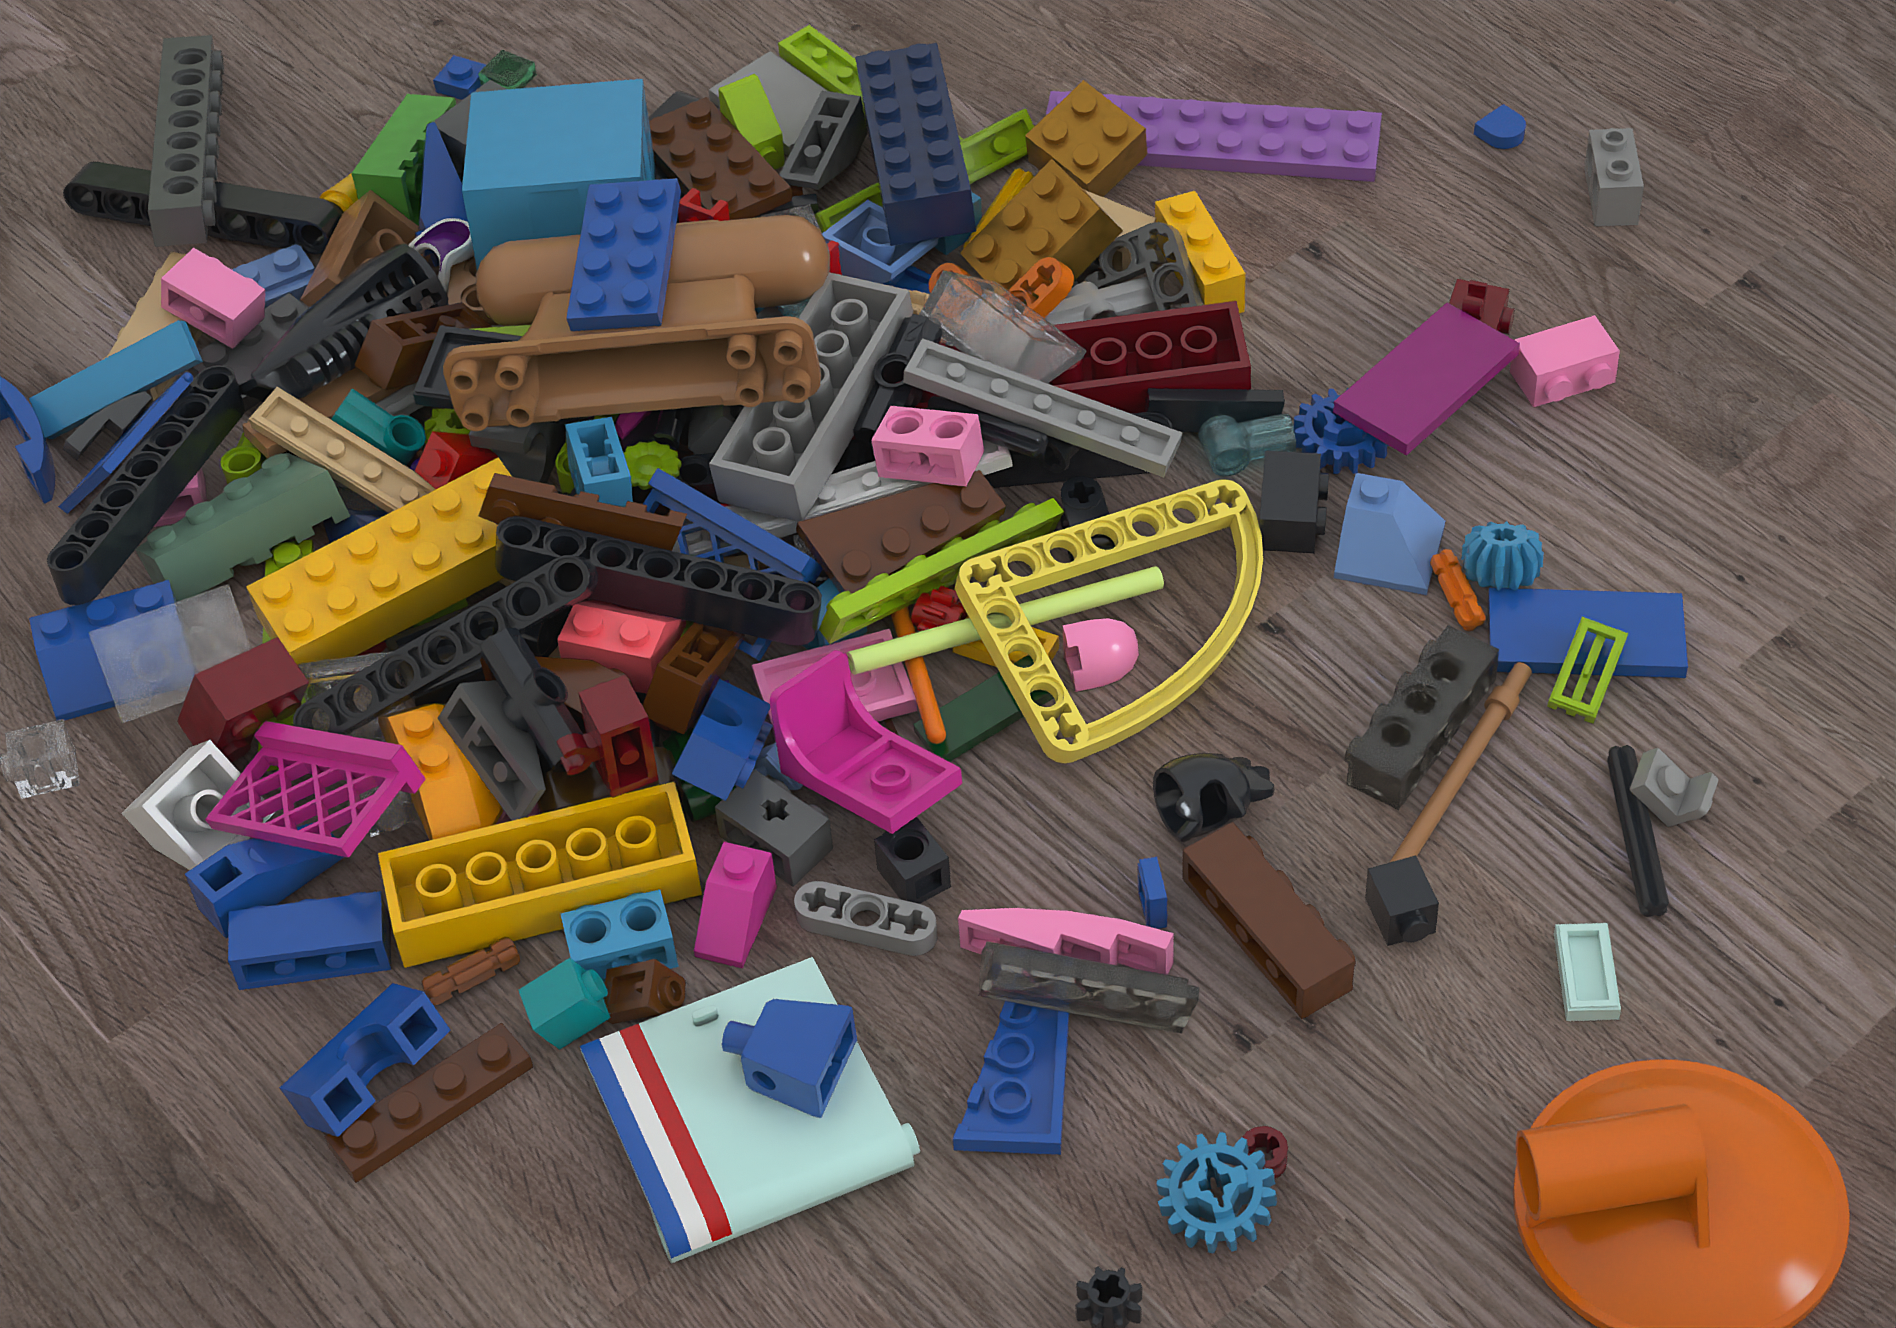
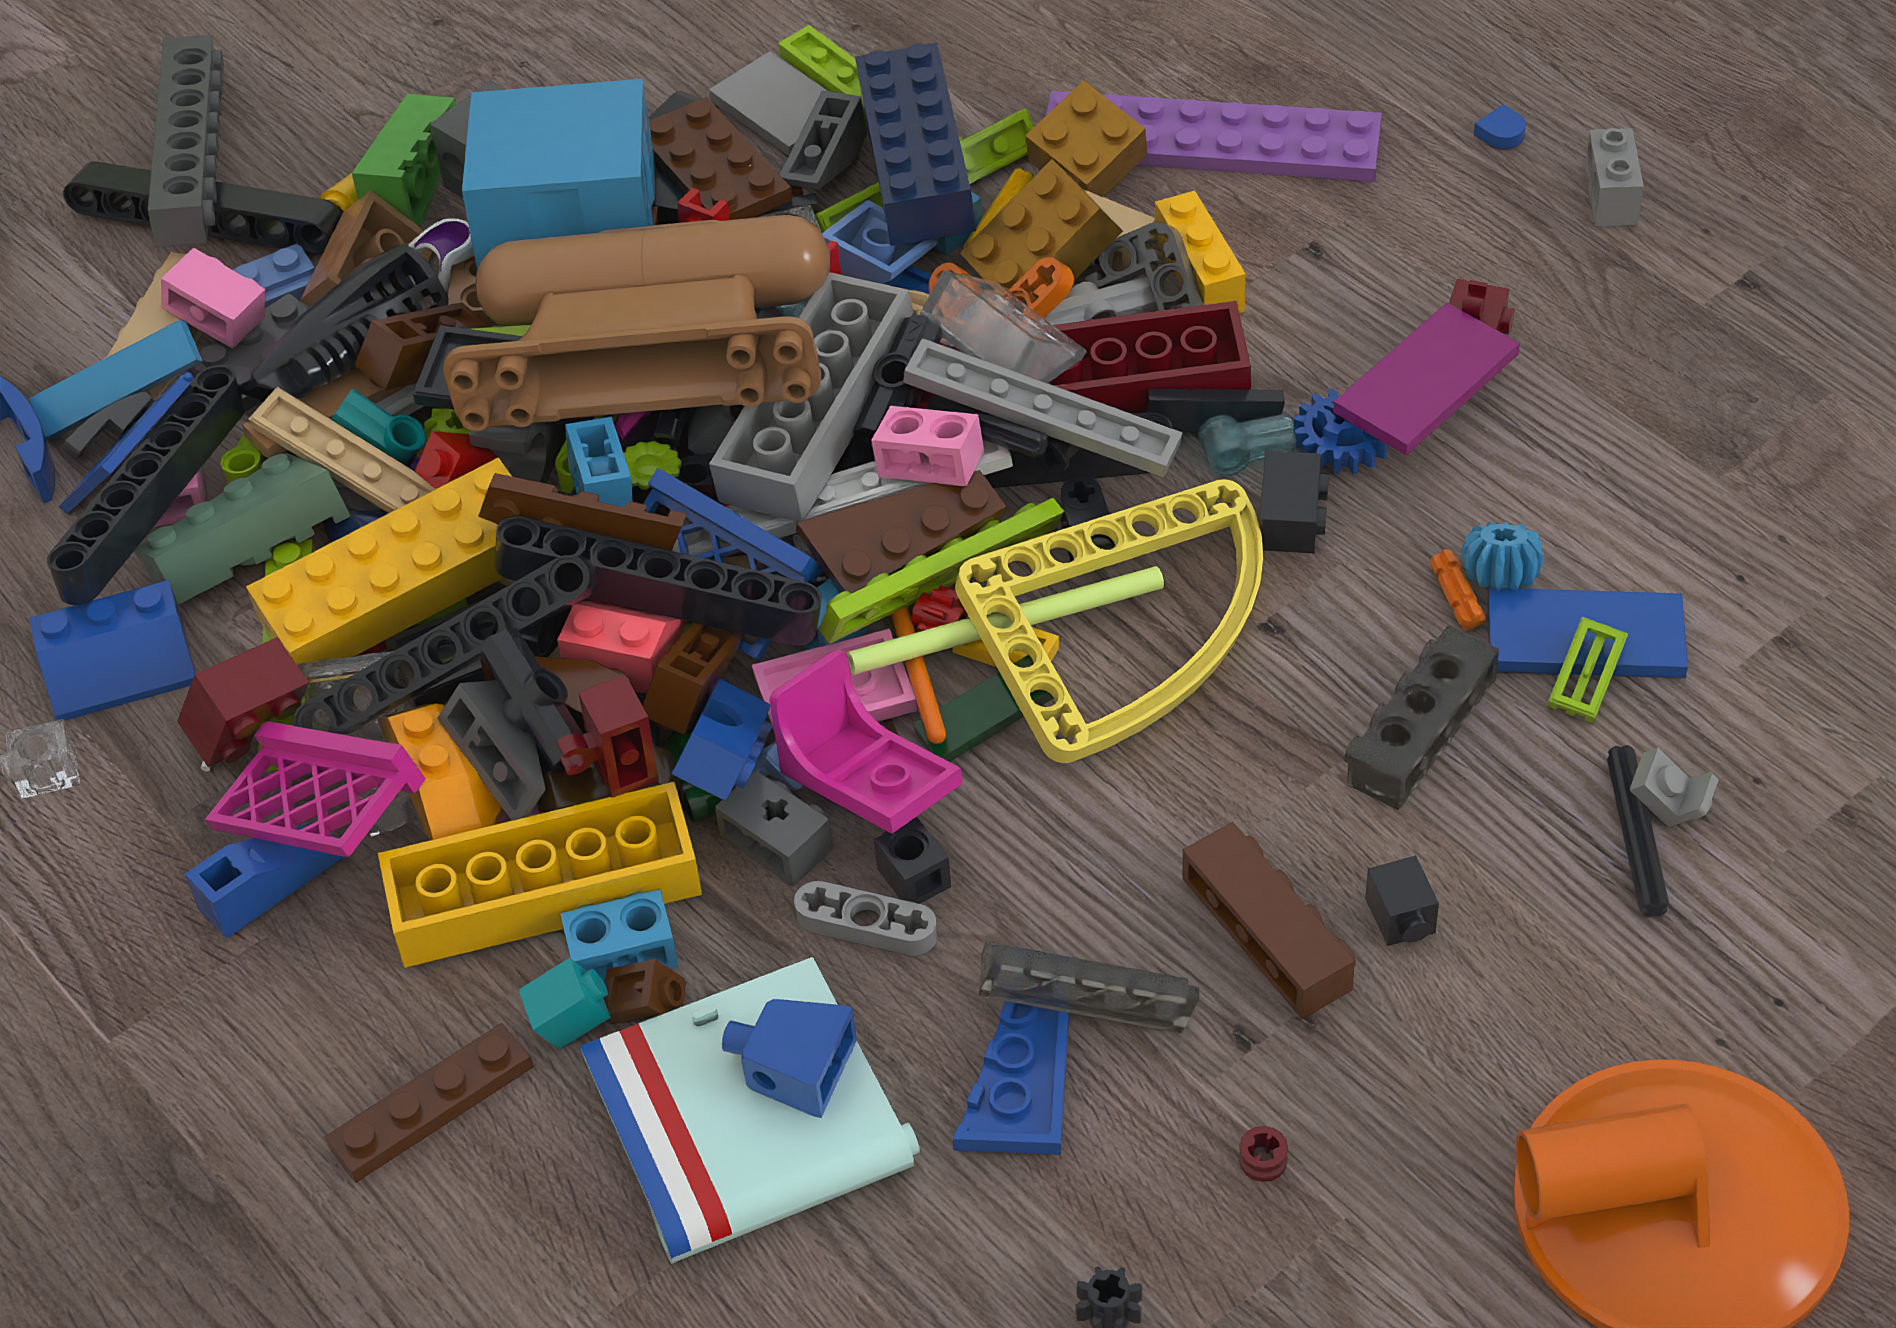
clear brick [88,584,252,723] -> none
white slope [122,740,275,870] -> none
blue brick [228,891,392,990] -> none
blue arch [279,983,451,1137] -> none
blue slope [415,122,468,267] -> none
dark orange axle [421,937,520,1005] -> none
blue plate [433,56,491,100] -> none
clear green plate [478,50,537,90] -> none
blue plate [566,178,681,331] -> none
dark pink slope [694,842,777,969] -> none
lime slope [718,73,785,170] -> none
bright pink slope [958,908,1174,979] -> none
bright pink brick [1062,618,1139,692] -> none
blue tile [1137,857,1167,929] -> none
black piece [1153,753,1275,843] -> none
dark azure gear [1157,1132,1277,1253] -> none
medium blue slope [1334,473,1445,595] -> none
medium nougat bar [1389,662,1532,863] -> none
bright pink brick [1510,315,1620,407] -> none
light aqua tile [1554,923,1621,1021] -> none

